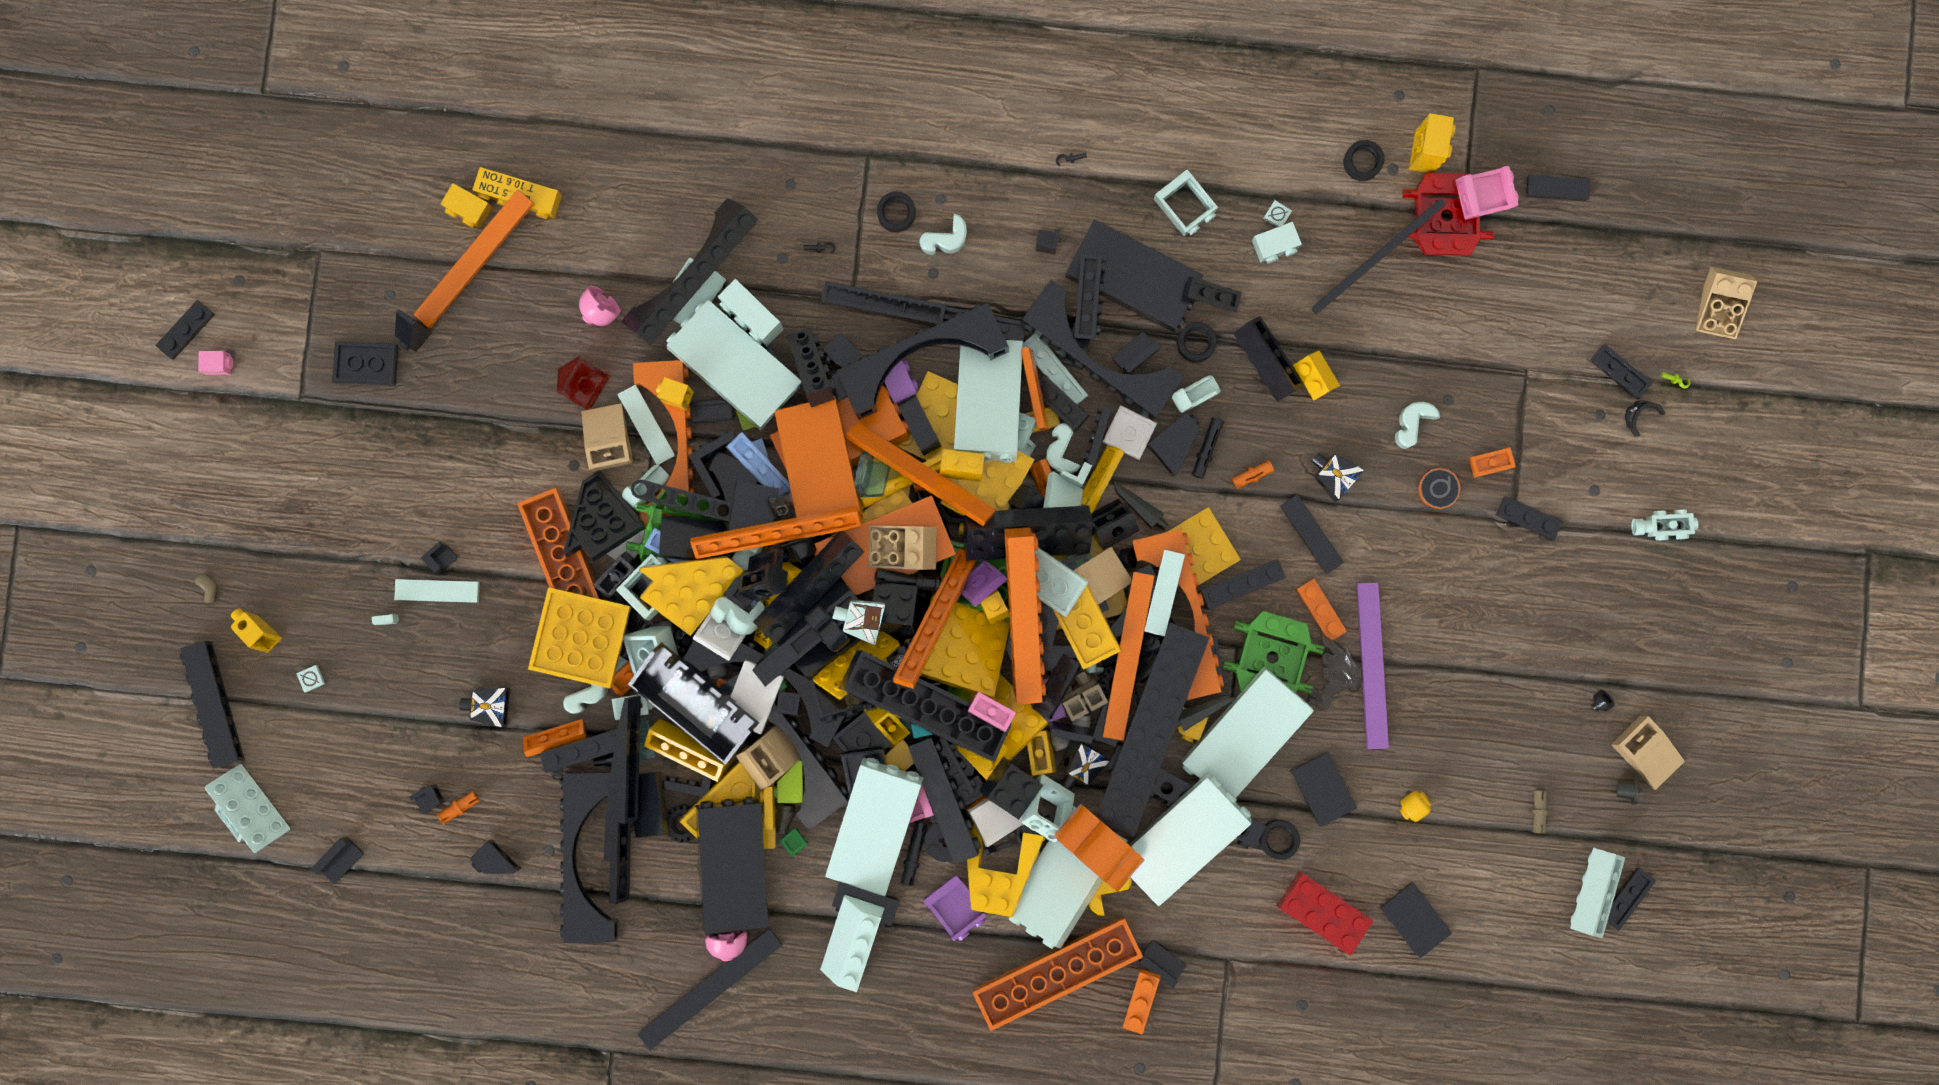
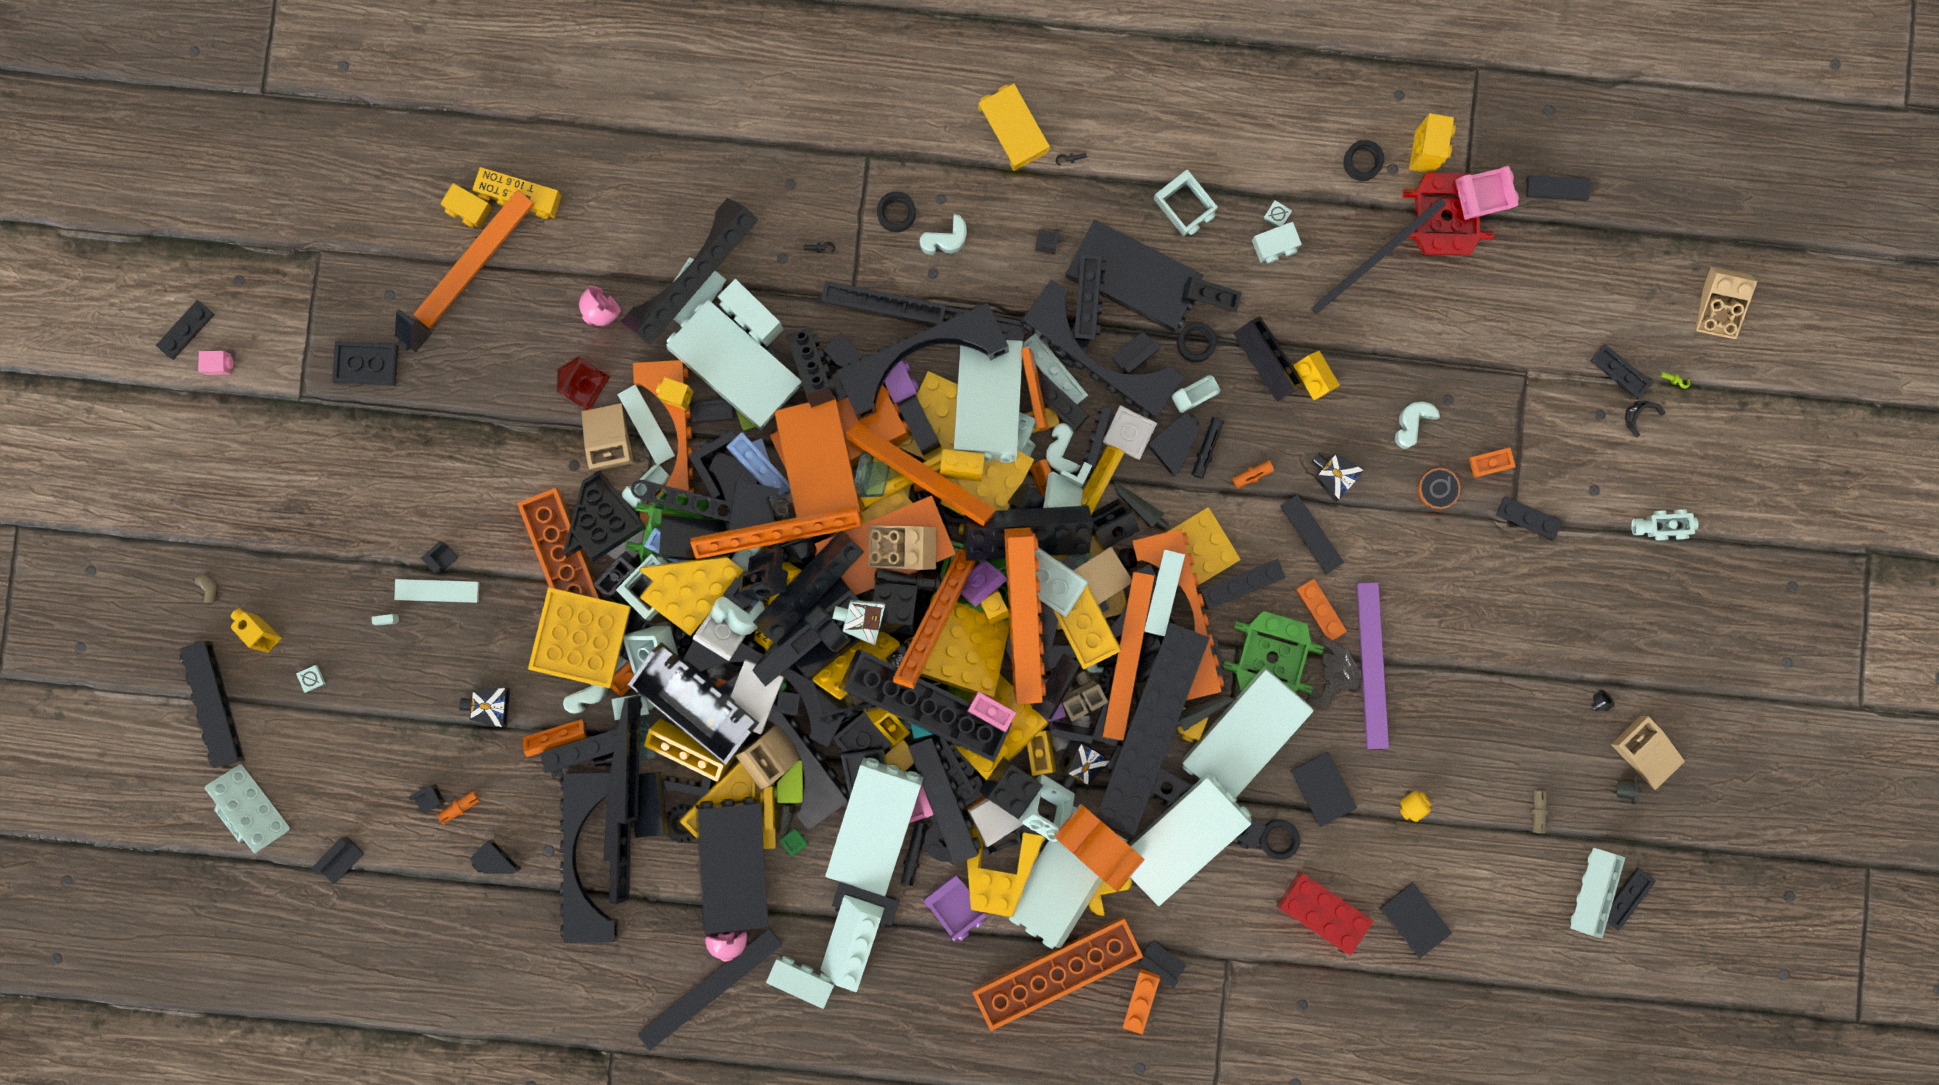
none -> light aqua brick [766,956,835,1009]
none -> yellow panel [978,84,1050,171]

